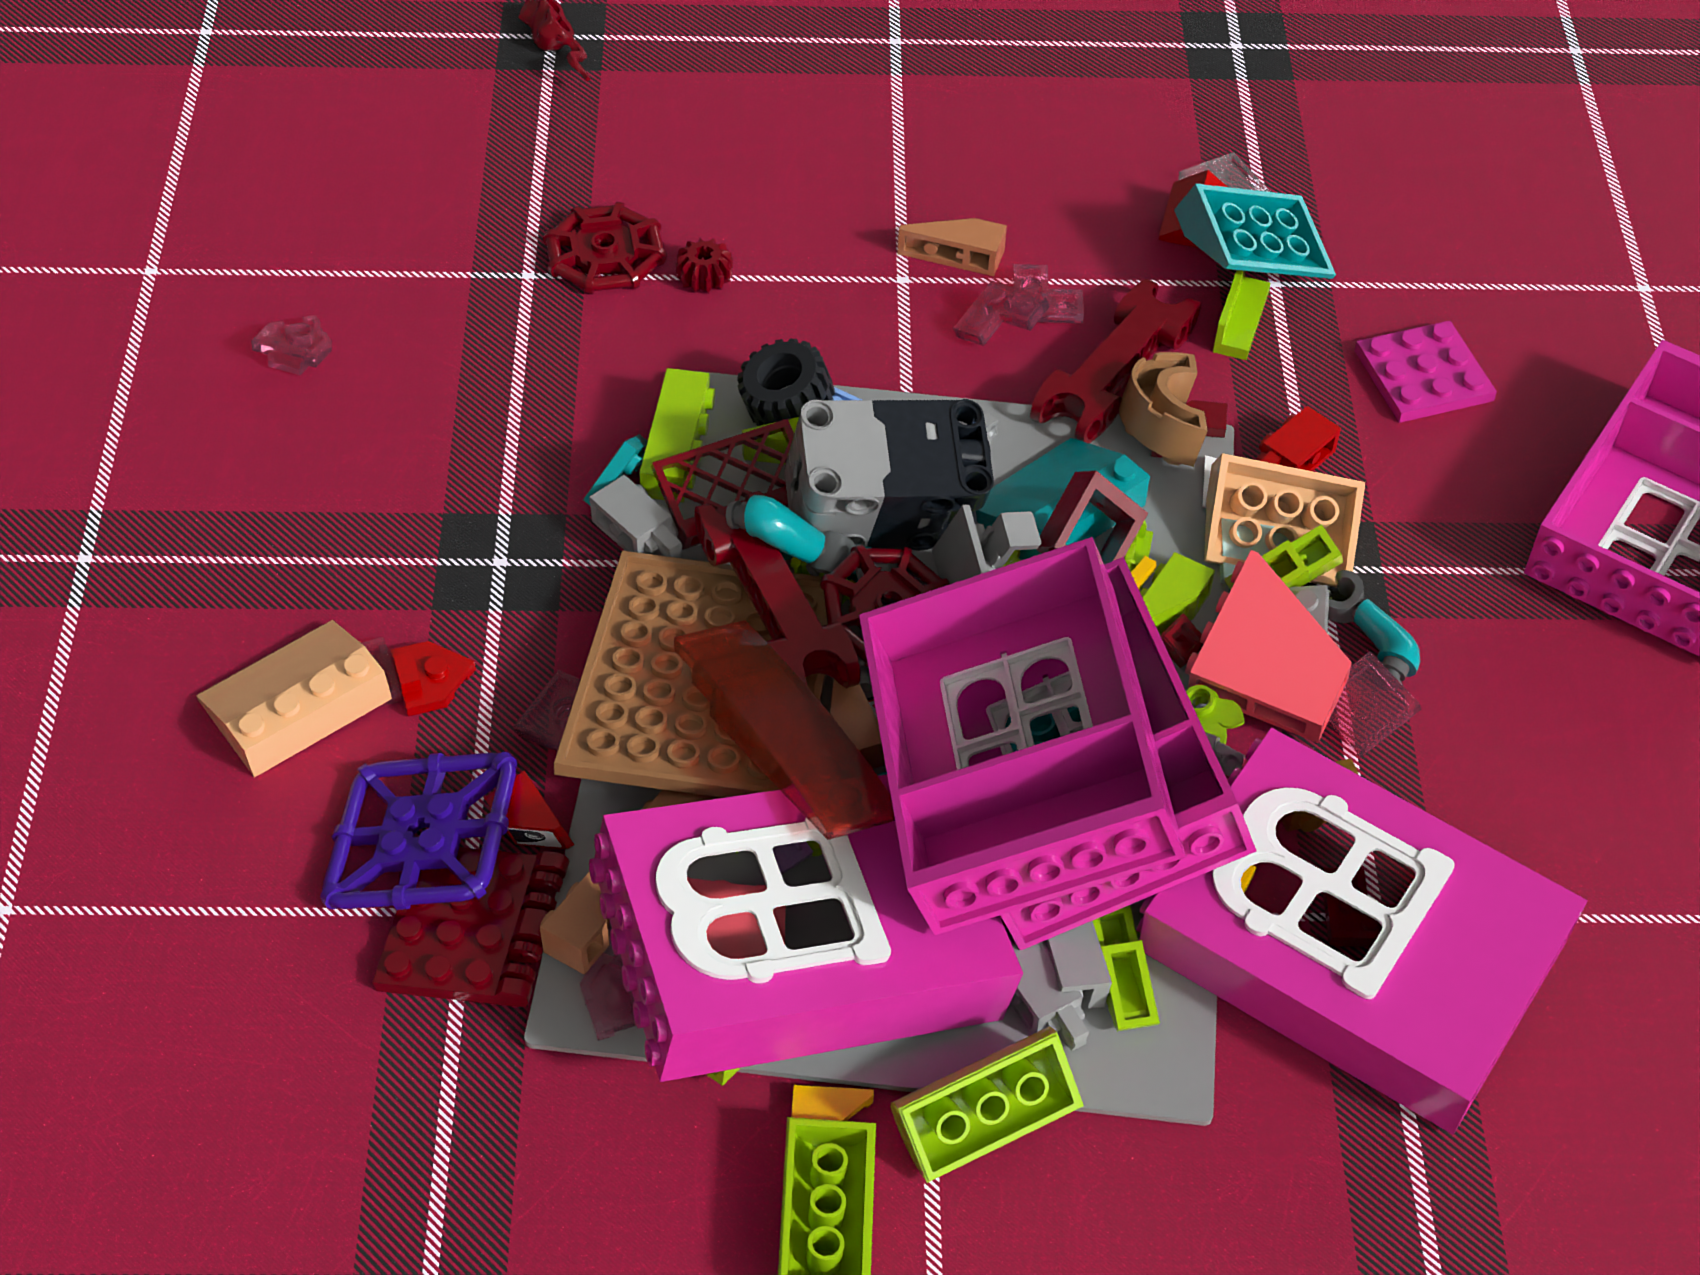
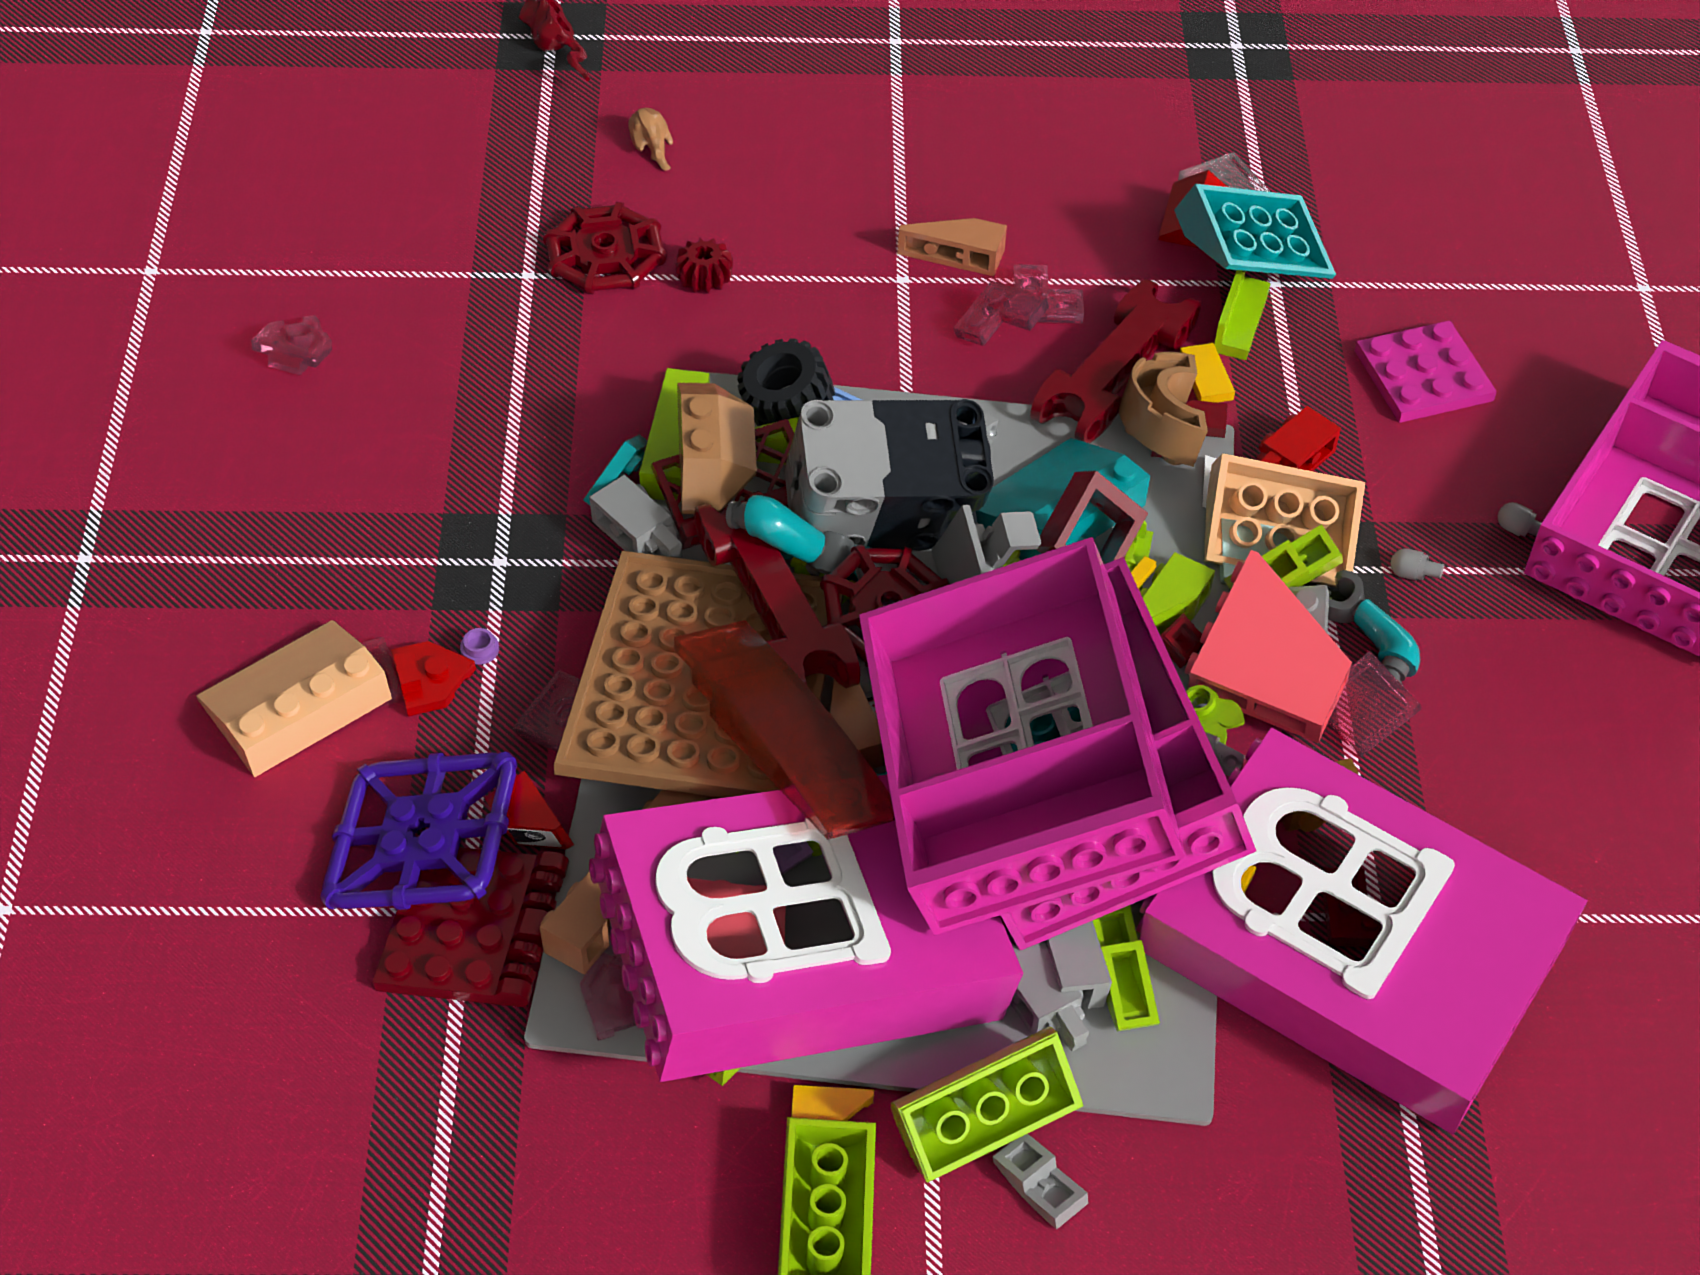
none -> medium lavender plate [460,628,499,665]
none -> medium nougat piece [629,108,673,171]
none -> medium nougat wedge [677,383,757,514]
none -> light grey slope [993,1134,1089,1230]
none -> yellow tile [1180,343,1235,403]
none -> light grey cylinder [1390,548,1444,581]
none -> light grey cylinder [1498,502,1542,537]

